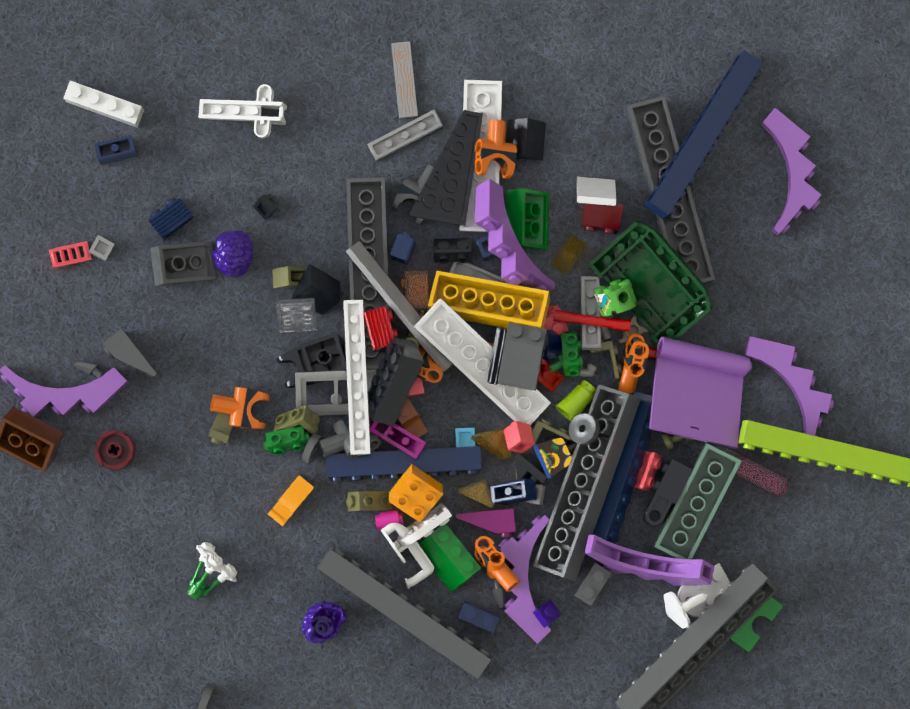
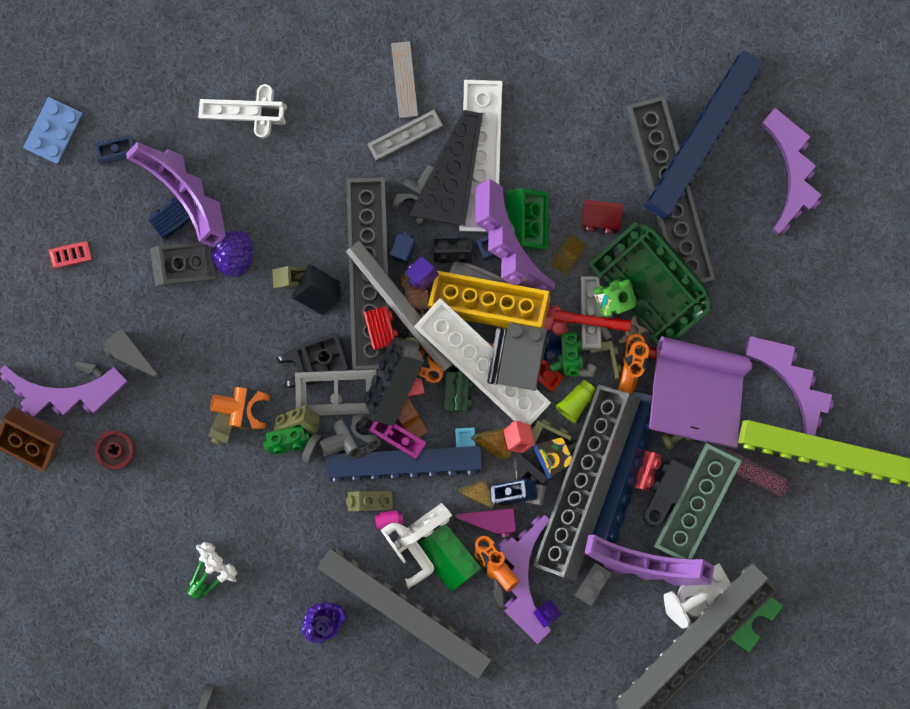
white brick [64,81,144,128] -> none
light grey plate [89,235,115,262] -> none
black tile [253,194,279,221] -> none
light orange piece [268,475,314,526] -> none
clear plate [276,298,317,333] -> none
white plate [343,300,370,455] -> none
light orange brick [389,464,443,522] -> none
dark blue brick [458,601,500,633] -> none
orange connector [474,120,517,179] -> none
black slope [506,118,546,161] -> none
piece [569,413,599,445] -> none
white tile [576,177,616,206] -> none
none -> medium blue plate [23,97,83,164]
none -> medium lavender arch [126,142,226,247]
none -> dark purple brick [405,256,439,291]
none -> dark green brick [444,372,473,413]

